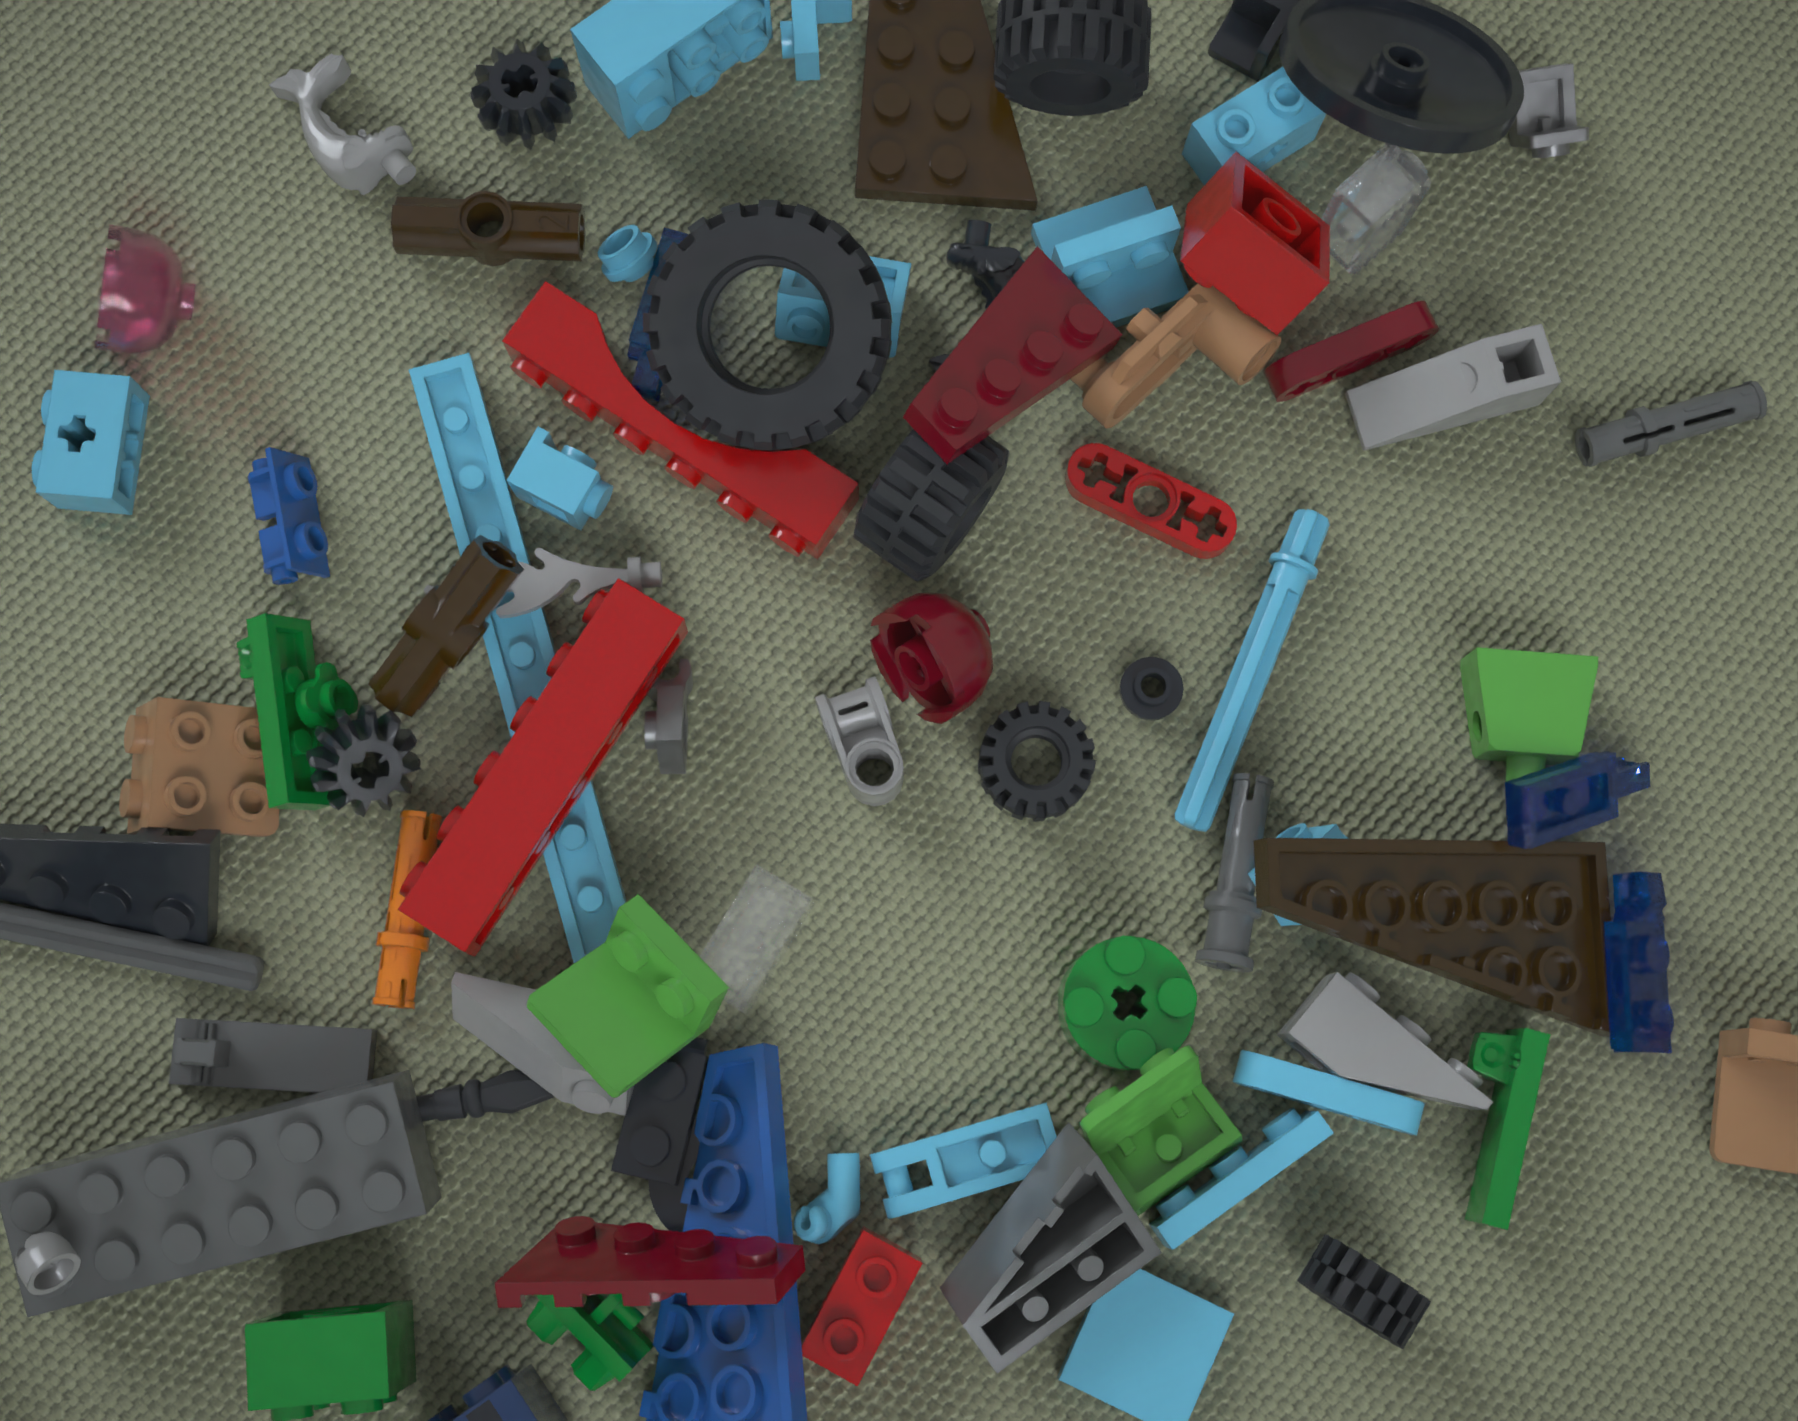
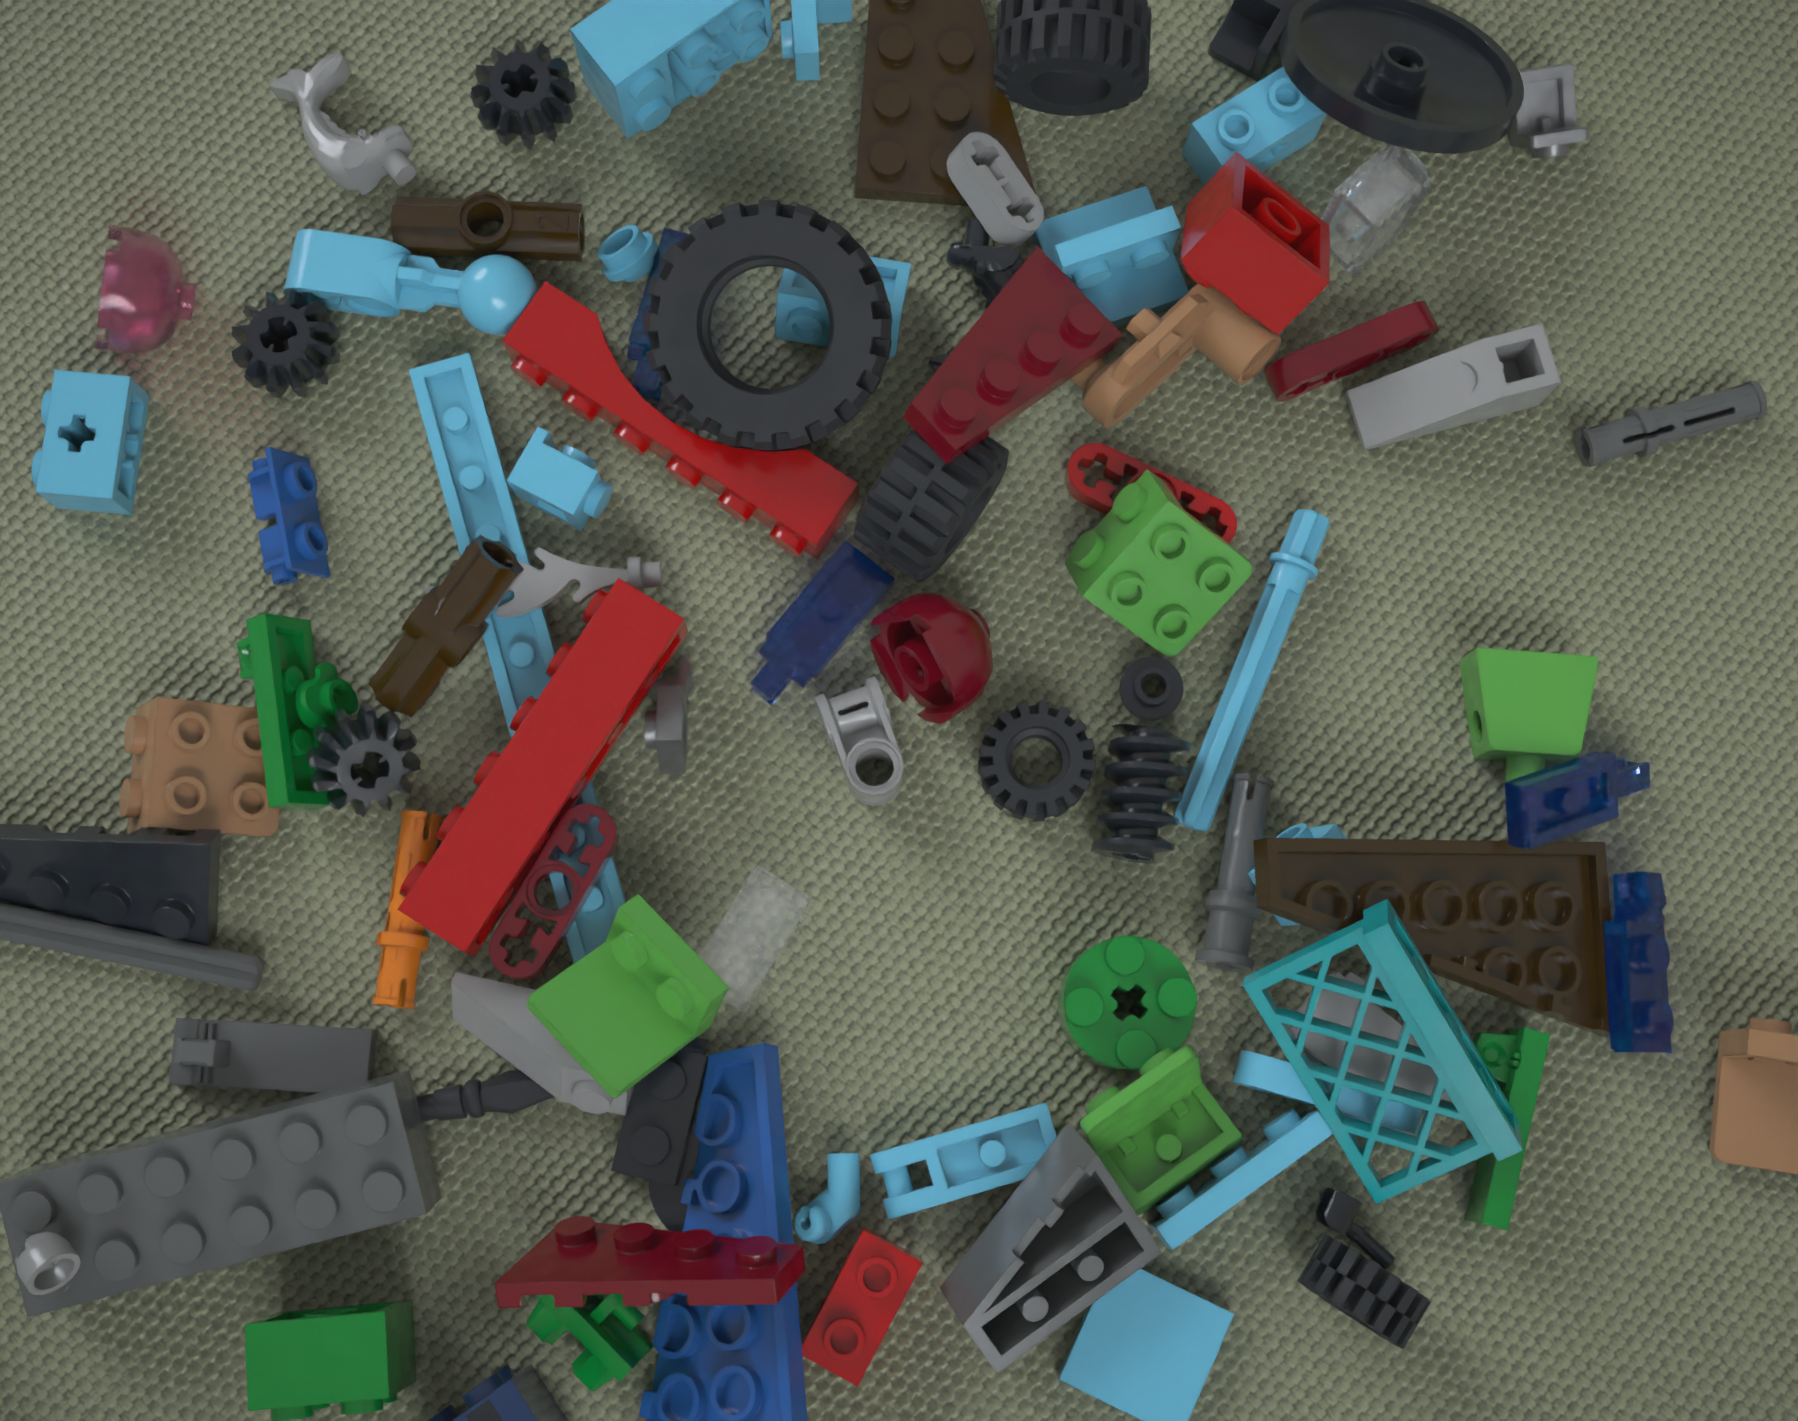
none -> black gear [231,290,341,399]
none -> medium azure beam [283,229,538,335]
none -> dark red beam [489,804,619,980]
none -> clear blue hinge [750,540,895,705]
none -> light grey beam [946,132,1044,247]
none -> bright green bracket [1064,469,1252,656]
none -> black piece [1091,724,1191,864]
none -> teal fence [1243,899,1523,1204]
none -> black hand [1316,1187,1395,1269]

